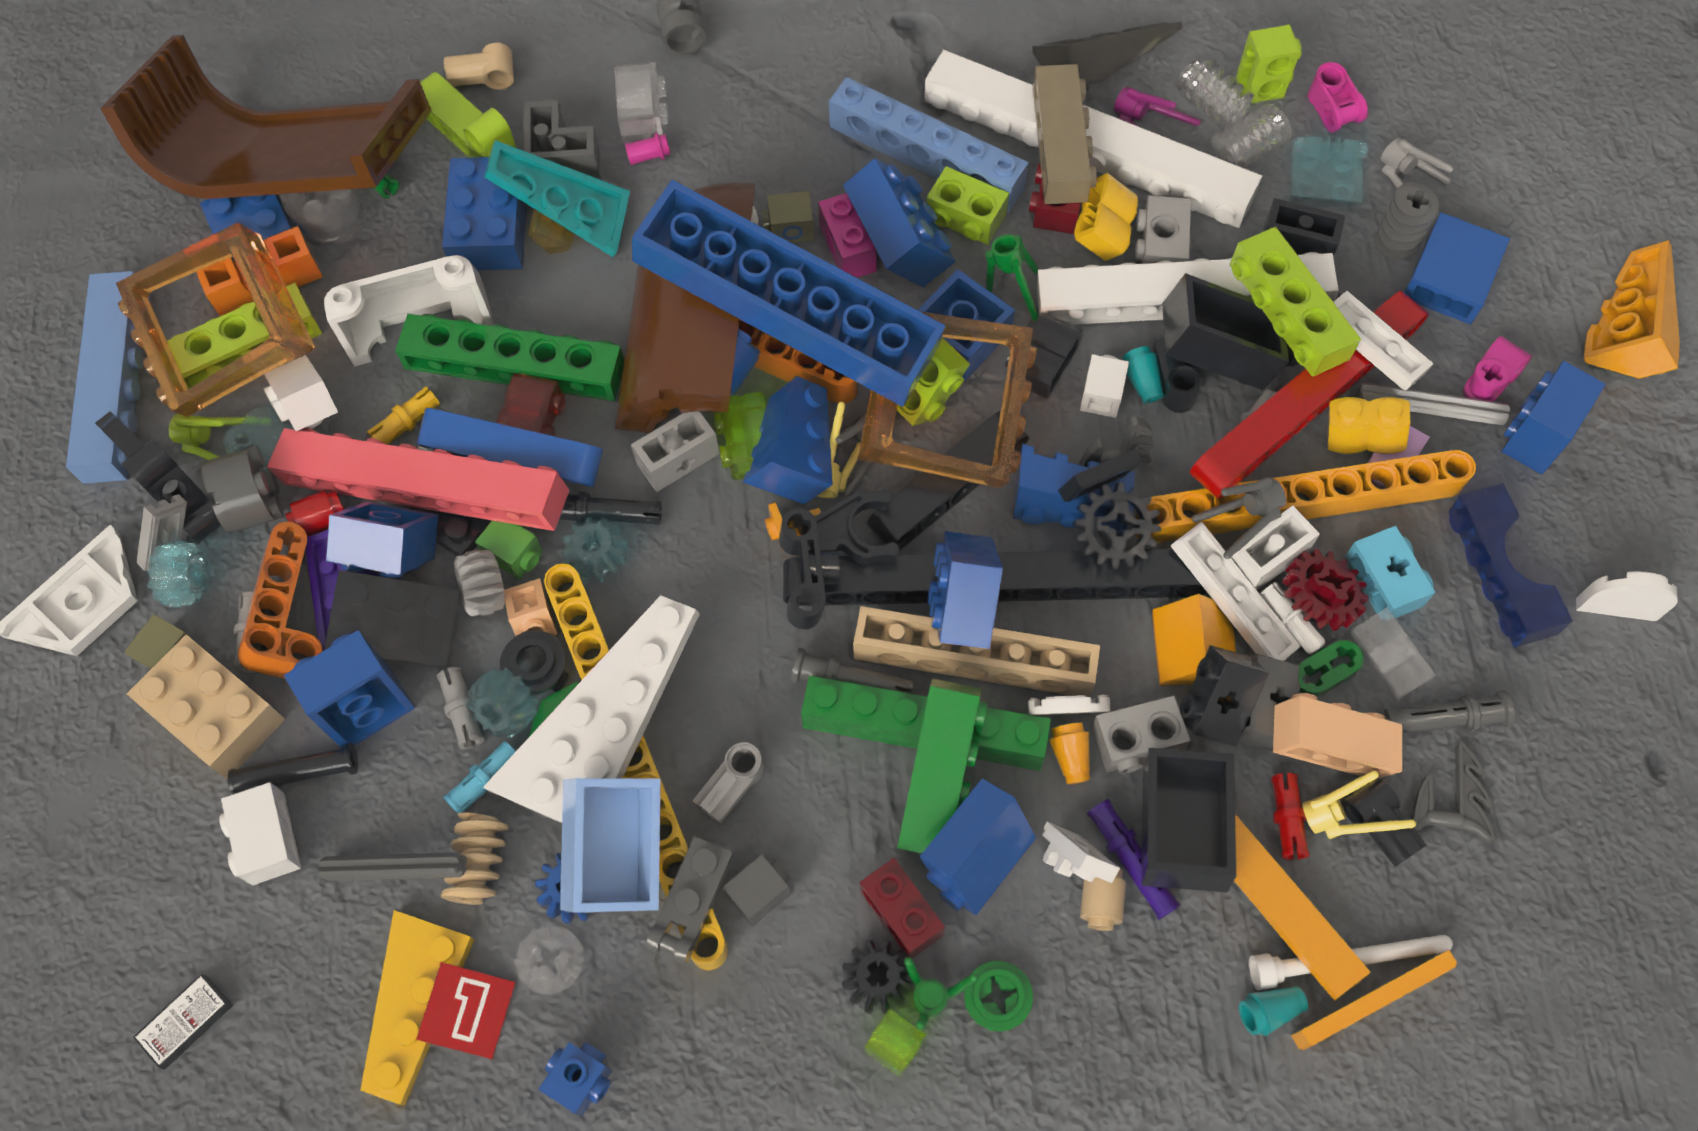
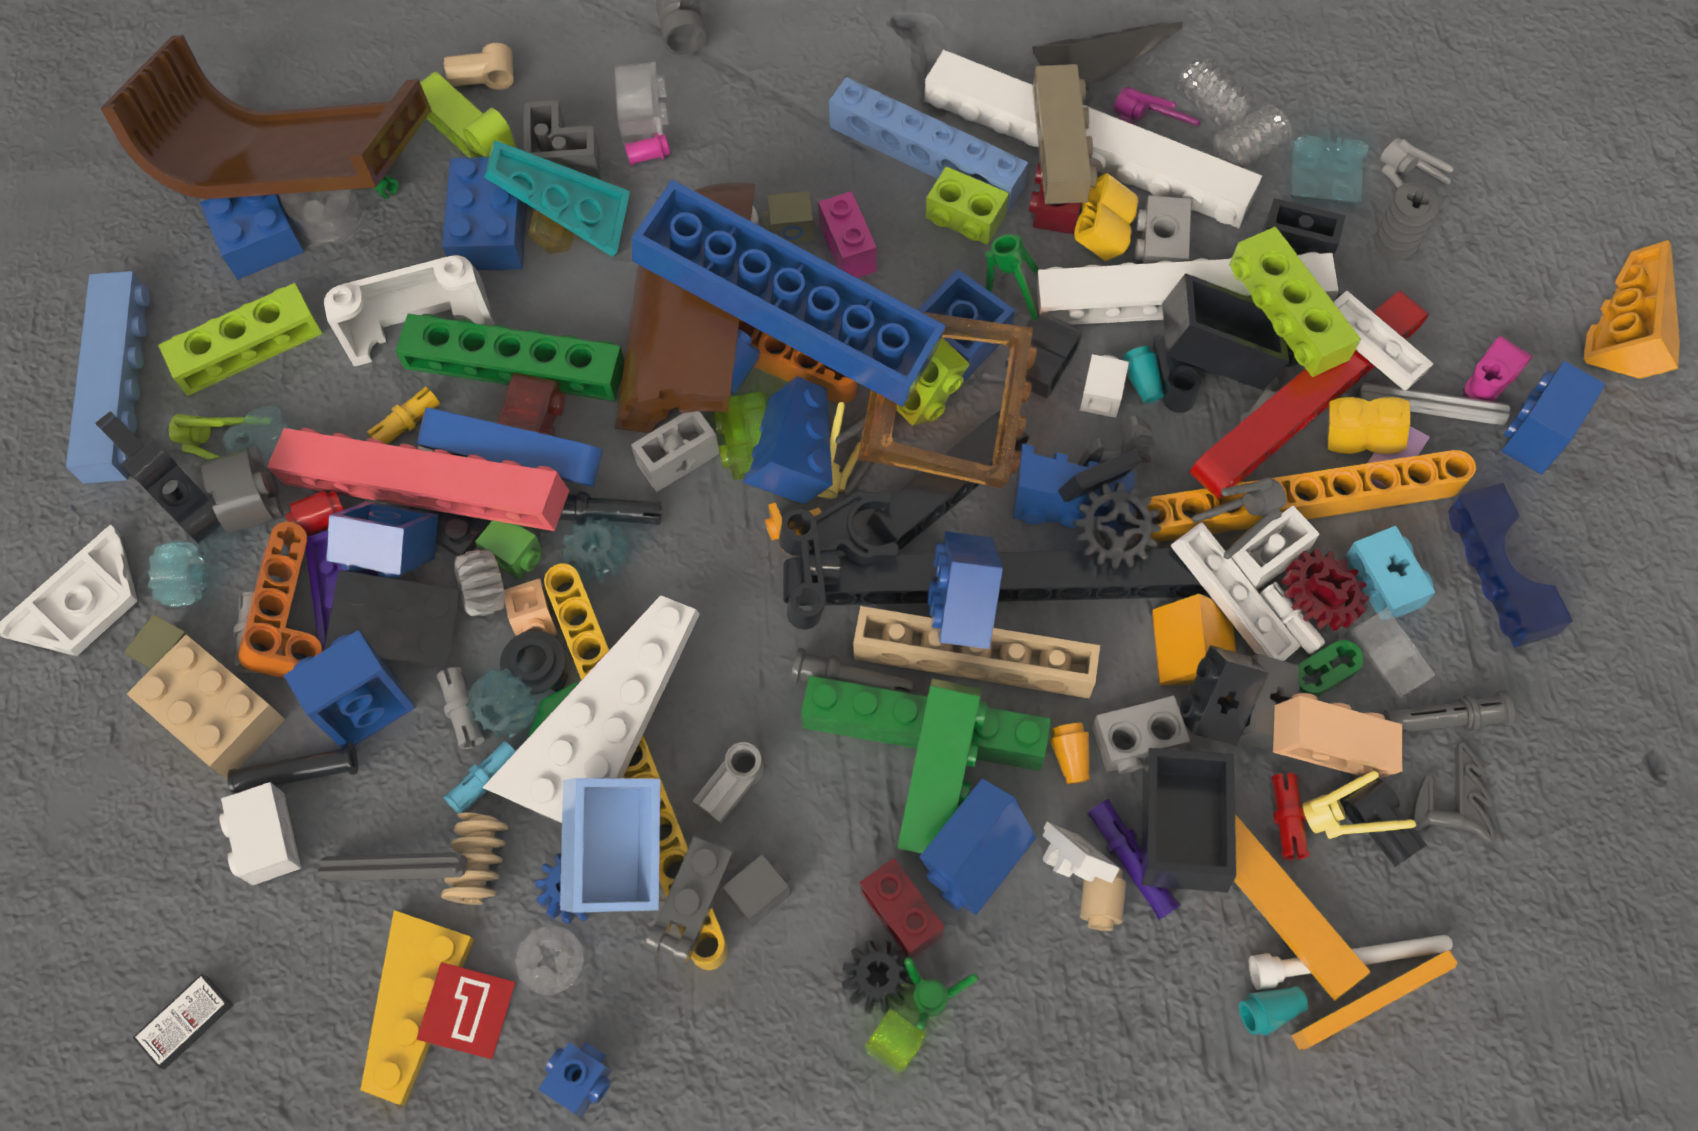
clear orange windscreen [116,222,315,417] -> none
light grey tile [137,494,187,571] -> none
orange arch [194,226,323,316] -> none
white brick [264,355,338,431] -> none
blue brick [843,158,956,287] -> none
green gear [964,961,1033,1032] -> none
white tile [1028,695,1110,715] -> none
lime brick [1235,25,1302,104] -> none
dark pink piece [1308,62,1368,132] -> none
blue brick [1404,212,1510,325] -> none
white tile [1576,571,1678,621] -> none

